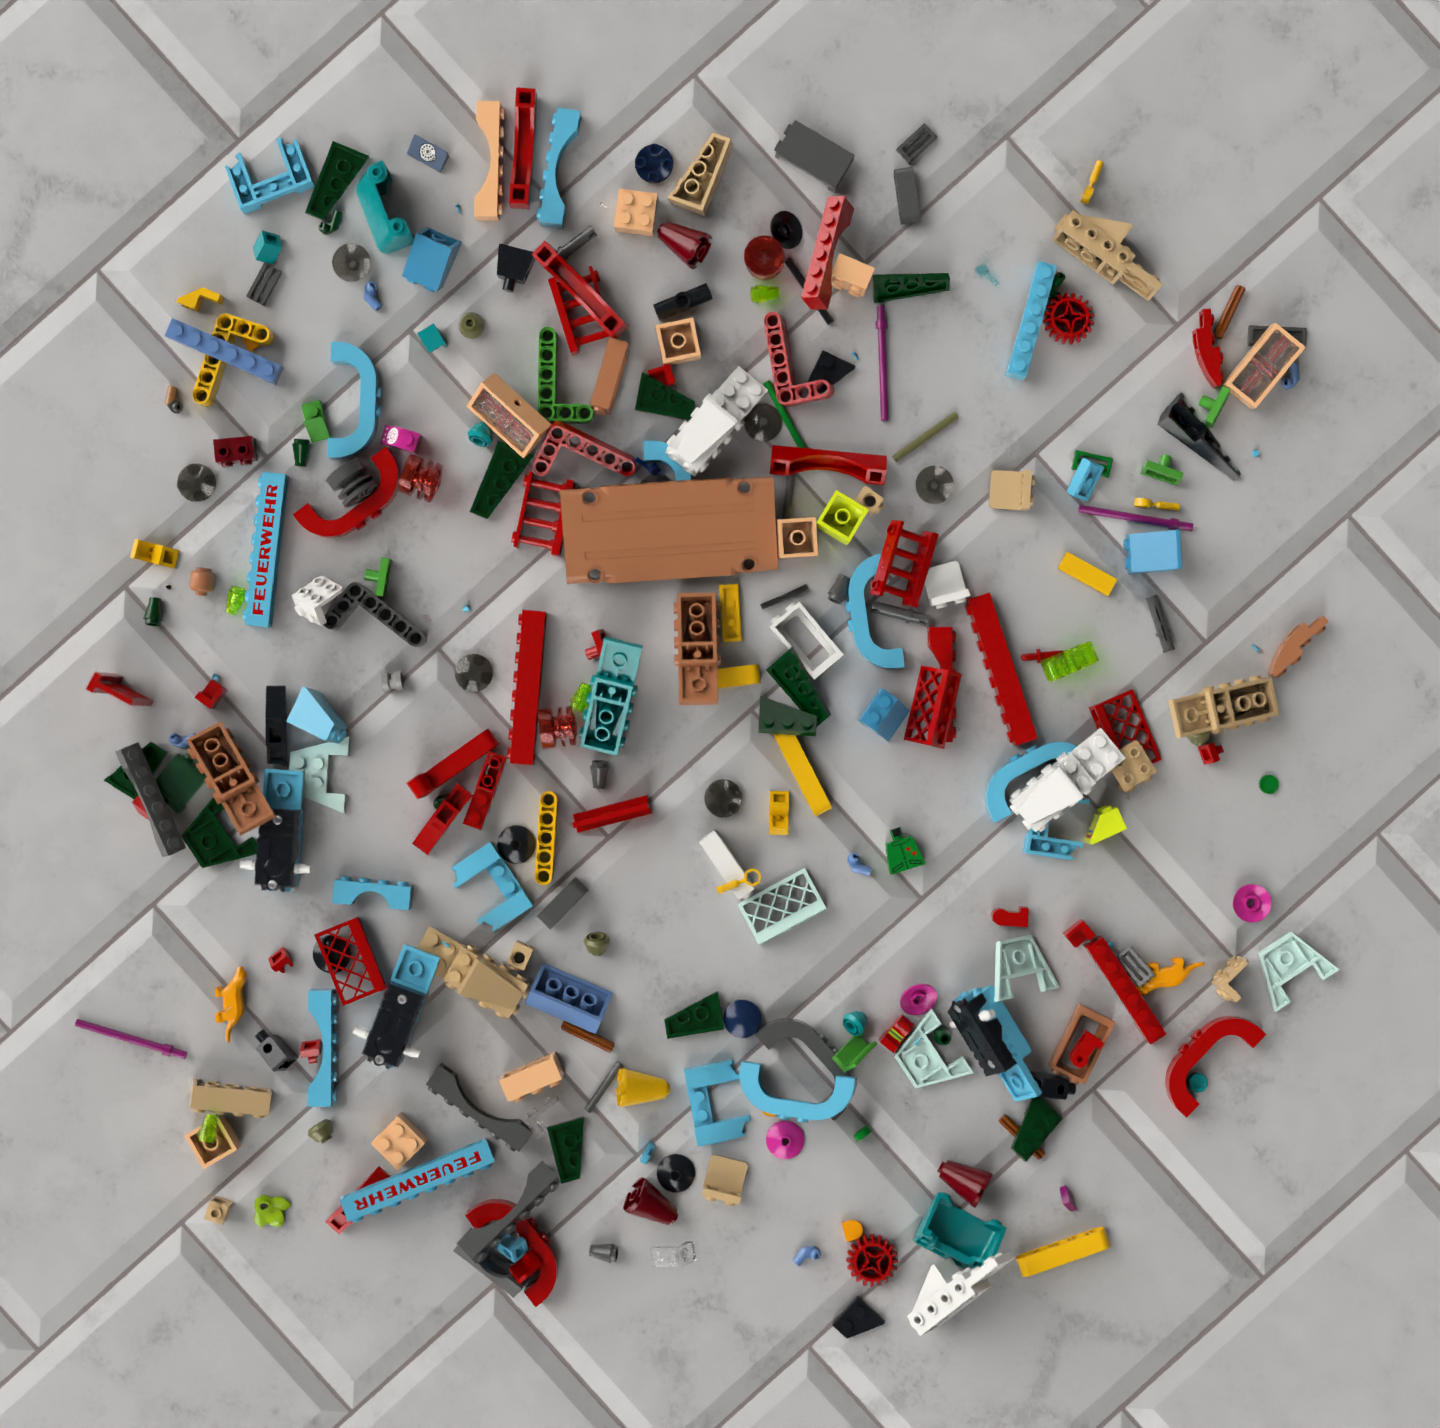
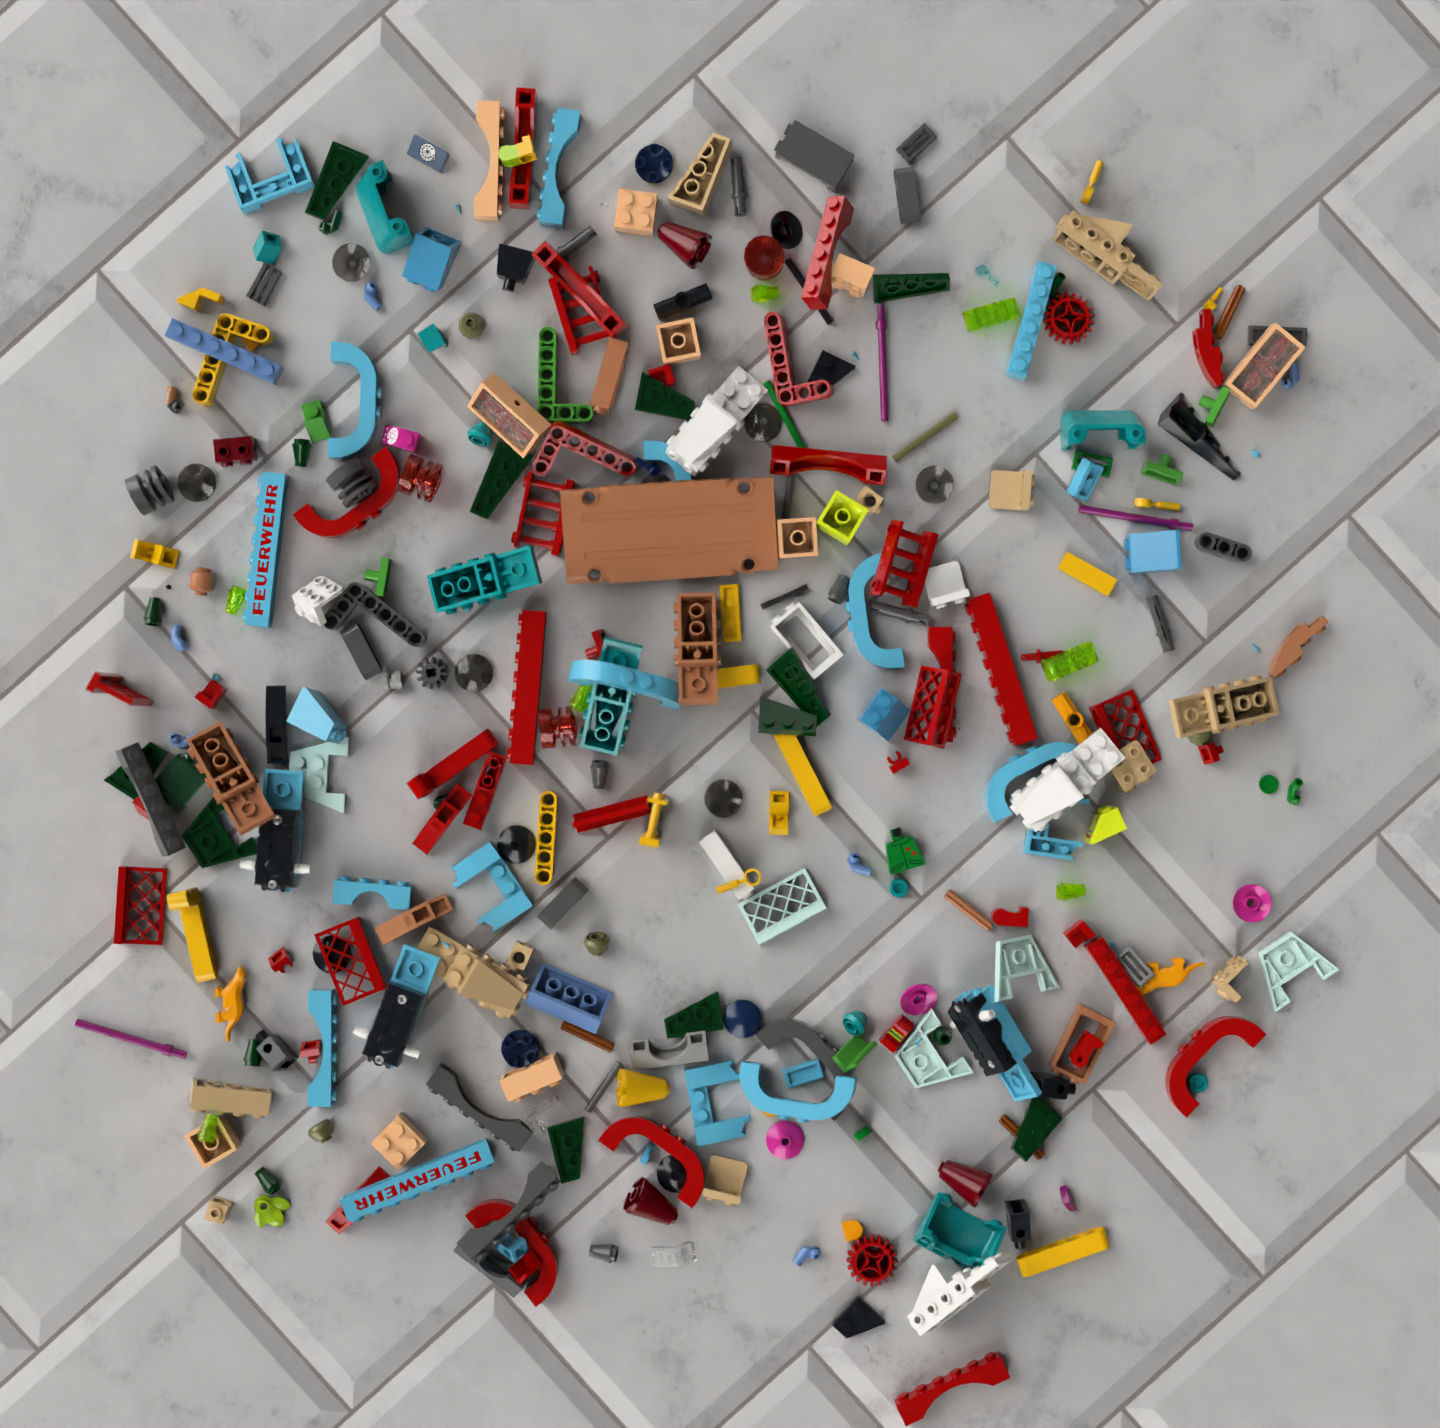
none -> red fence [114,865,167,945]
none -> dark grey wheel [125,465,175,516]
none -> yellow beam [167,887,218,983]
none -> medium blue arm [170,624,189,652]
none -> dark green cone [243,1039,263,1066]
none -> dark green cone [255,1166,282,1196]
none -> dark grey beam [340,622,383,680]
none -> nougat slope [375,893,453,946]
none -> dark grey gear [416,657,449,689]
none -> teal wedge [427,545,542,615]
none -> leg [498,135,537,168]
none -> dark blue dish [501,1030,540,1068]
none -> medium azure arch [567,660,681,710]
none -> red arch [598,1116,704,1209]
none -> light grey arch [629,1031,709,1070]
none -> yellow fence [639,792,669,848]
none -> dark grey pin [730,157,747,217]
none -> medium azure tile [782,1058,824,1089]
none -> red tile [887,751,910,774]
none -> teal tile [889,878,909,898]
none -> red arch [895,1351,1010,1426]
none -> nougat axle [944,890,993,931]
none -> clear neon green beam [962,297,1020,332]
none -> black torso [1005,1199,1031,1249]
none -> light orange piece [1051,691,1092,744]
none -> clear neon green cone [1056,882,1086,901]
none -> teal windscreen [1060,410,1146,450]
none -> dark grey beam [1194,532,1252,563]
none -> yellow hand [1203,287,1223,311]
none -> green arm [1287,778,1303,805]

